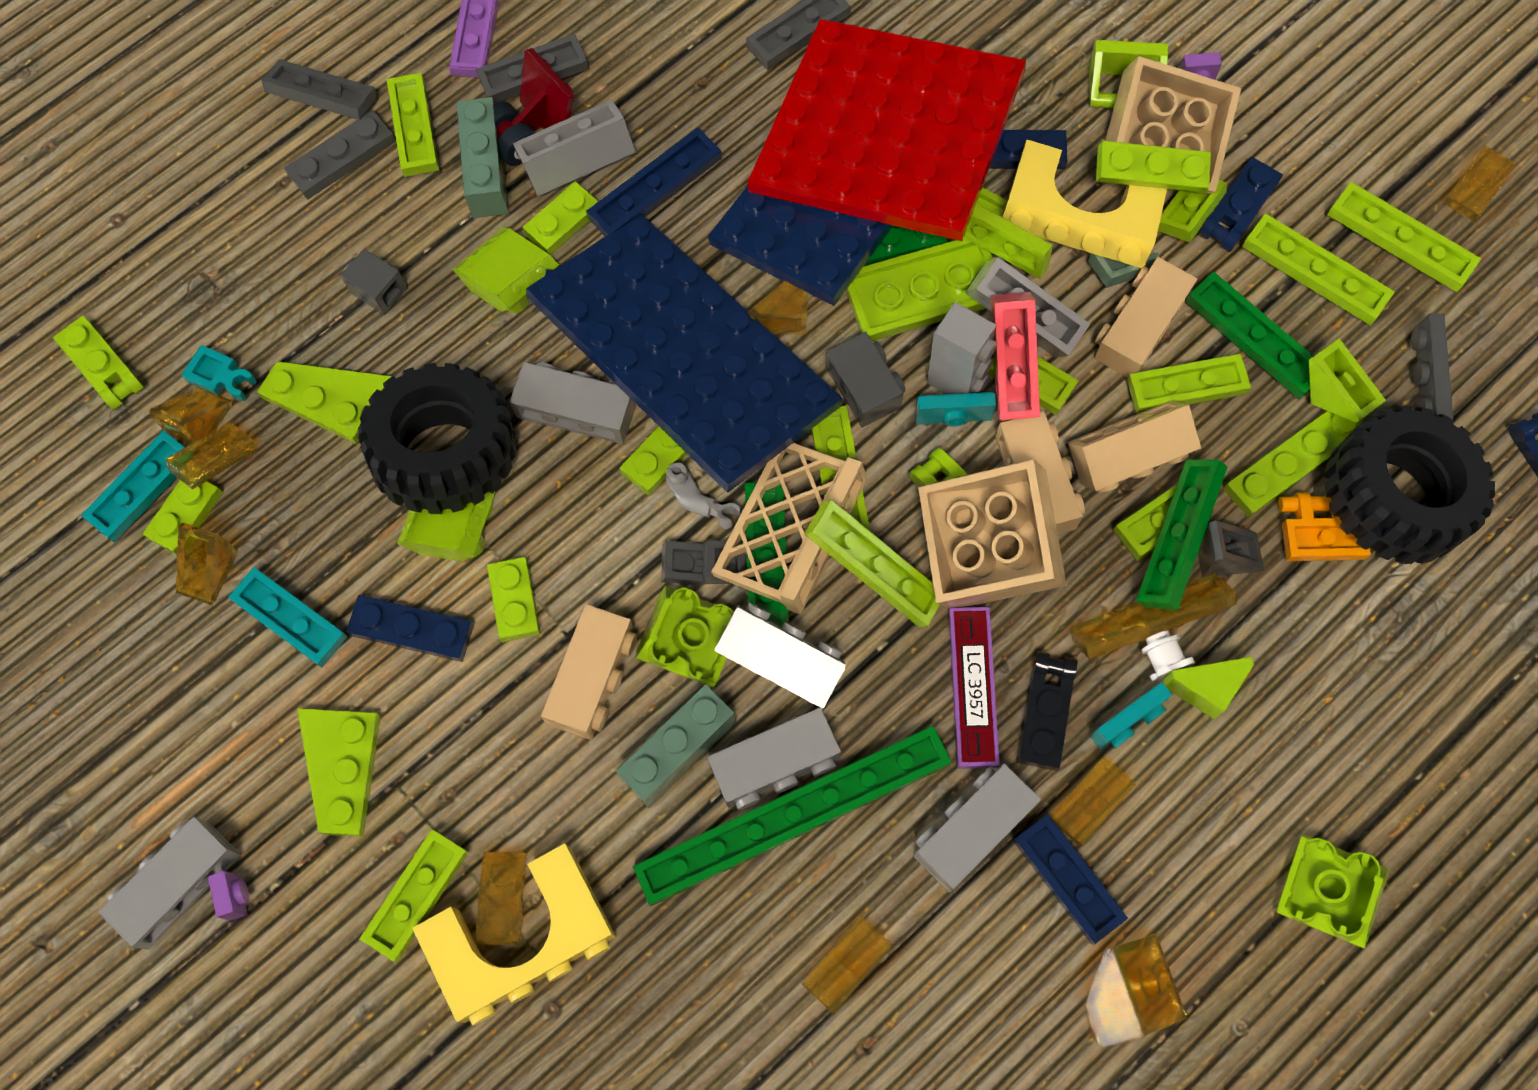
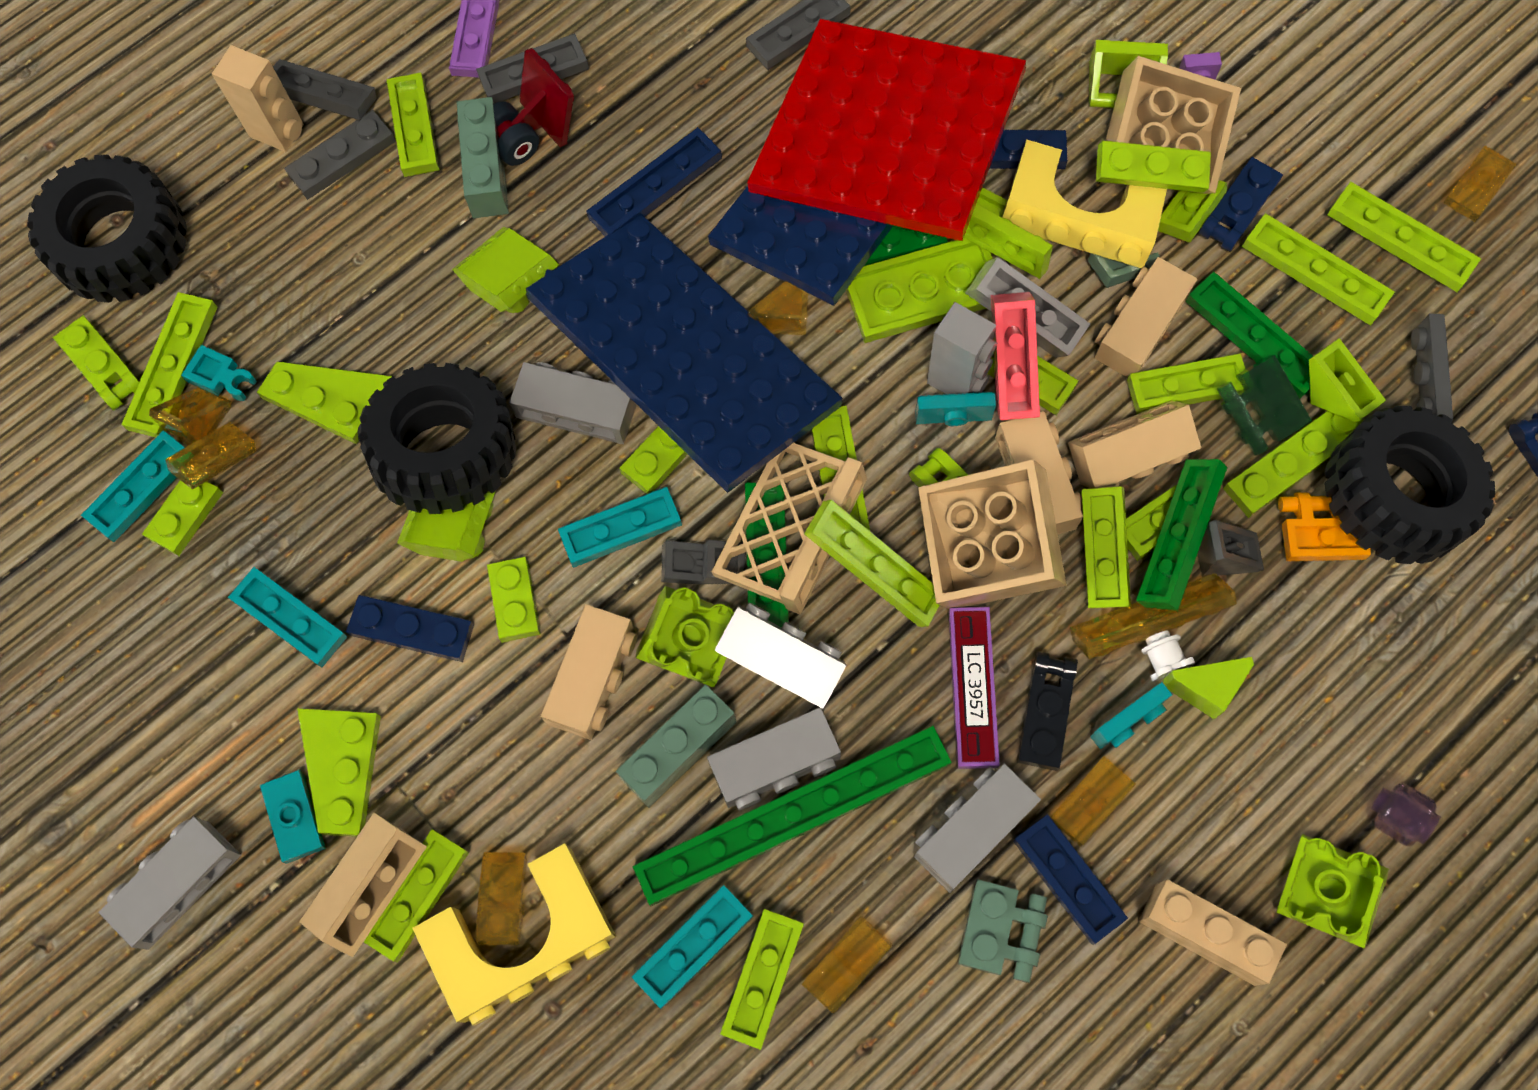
clear yellow slope [176,522,239,605] -> none
medium lavender plate [207,871,249,921] -> none
dark grey brick [341,249,408,316] -> none
light grey brick [513,99,636,197] -> none
lime plate [522,181,598,255] -> none
light grey arm [666,463,741,529] -> none
dark grey brick [825,332,905,428] -> none
clear yellow slope [1085,934,1188,1048] -> none
none -> black tyre [27,155,187,303]
none -> lime plate [121,292,218,437]
none -> tan brick [212,45,304,152]
none -> teal plate [260,770,326,864]
none -> tan brick [299,813,427,957]
none -> teal plate [558,487,682,568]
none -> teal plate [631,885,753,1009]
none -> lime plate [720,909,804,1050]
none -> sand green plate [958,879,1048,983]
none -> lime plate [1082,486,1131,608]
none -> tan brick [1138,879,1287,986]
none -> clear green plate [1217,355,1312,455]
none -> head [1370,783,1441,846]

